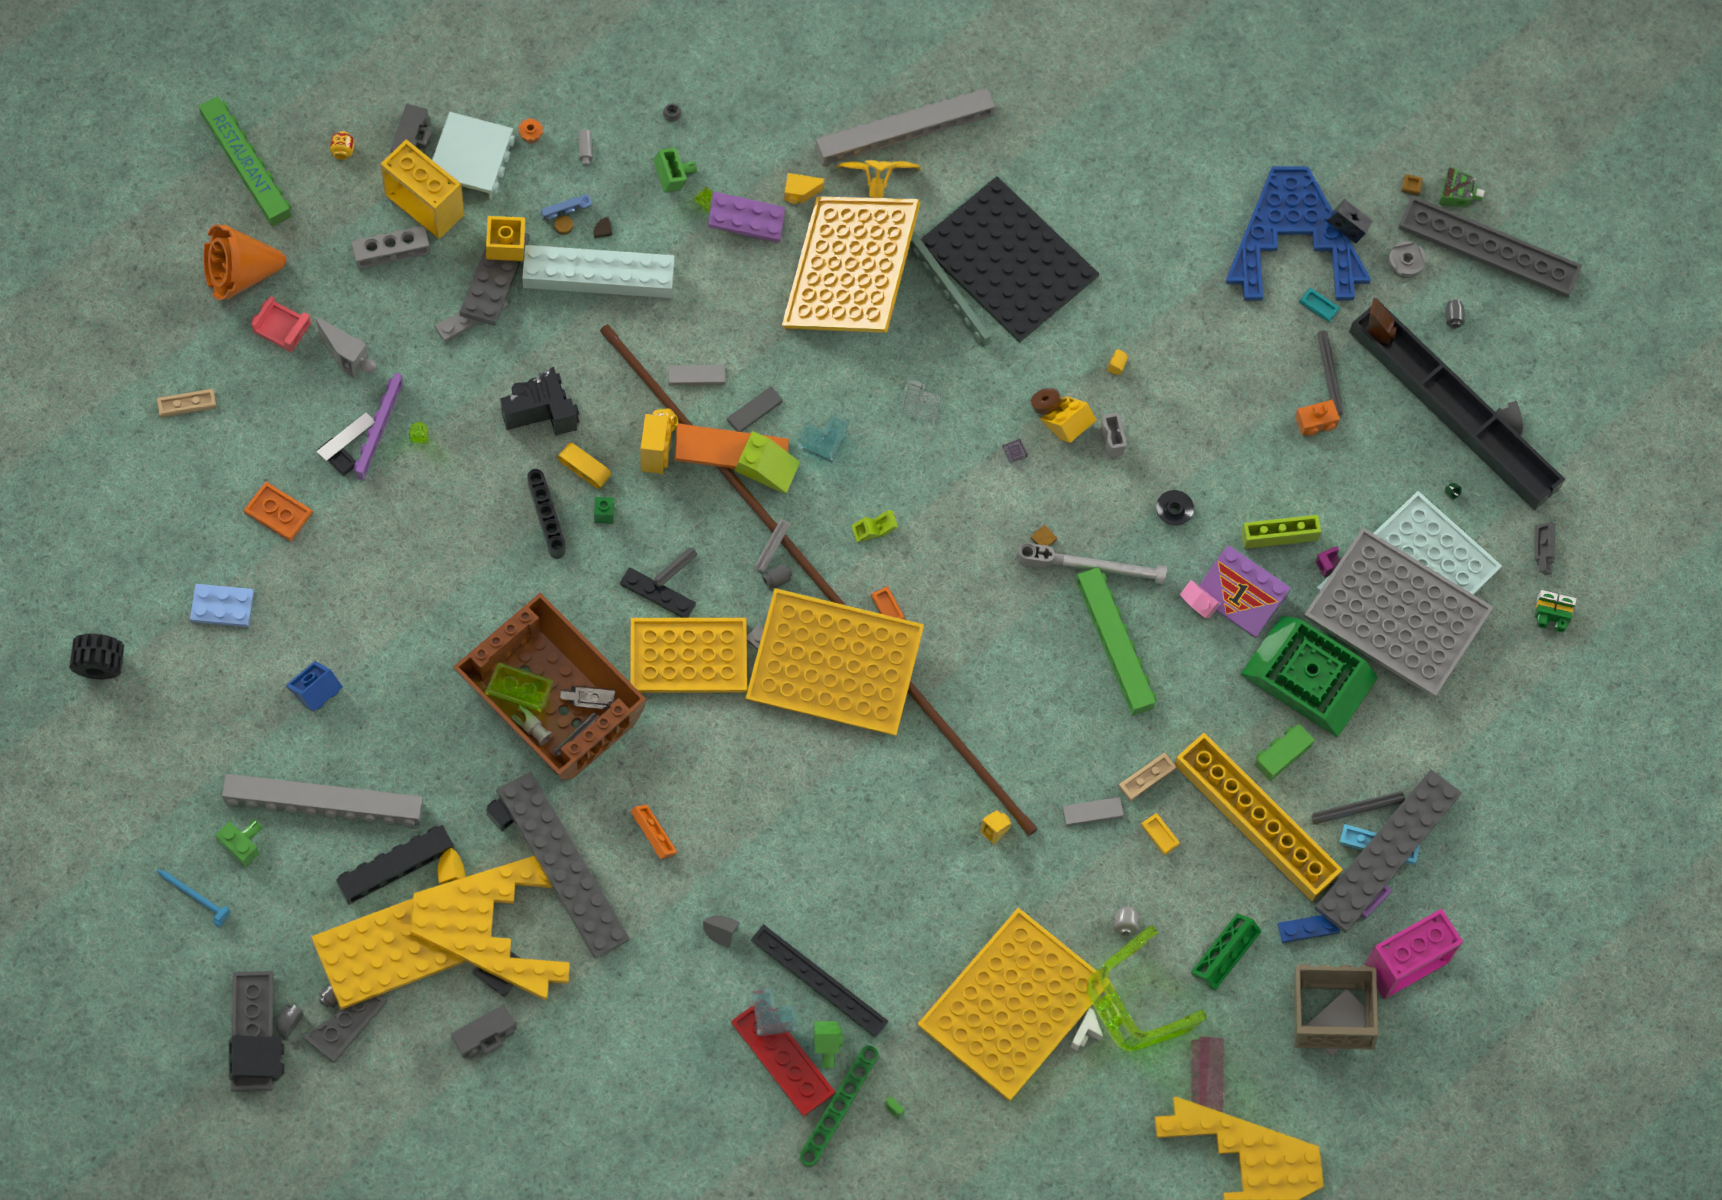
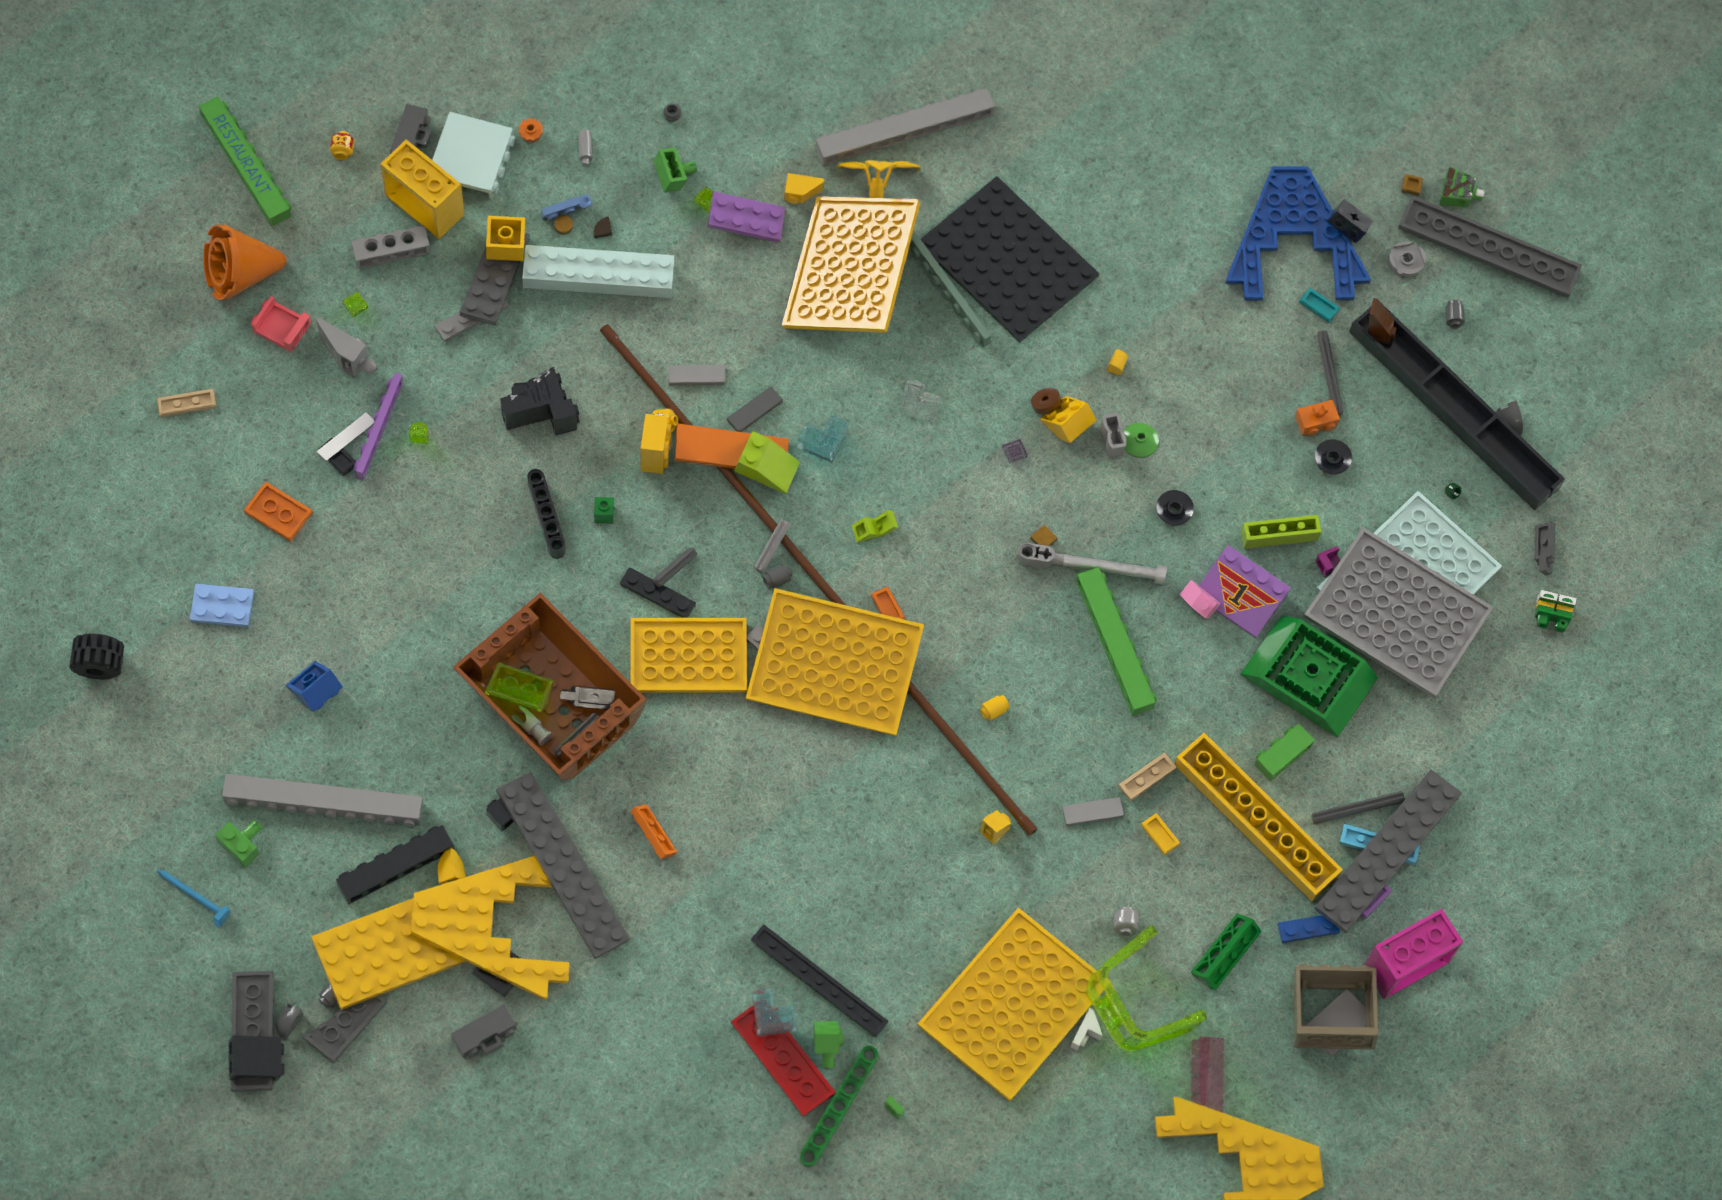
yellow beam [557,442,612,489] -> none
dark grey brick [703,916,739,948] -> none
none -> clear neon green plate [342,291,368,317]
none -> yellow brick [980,695,1010,721]
none -> bright green dish [1124,423,1159,458]
none -> black dish [1315,439,1352,475]

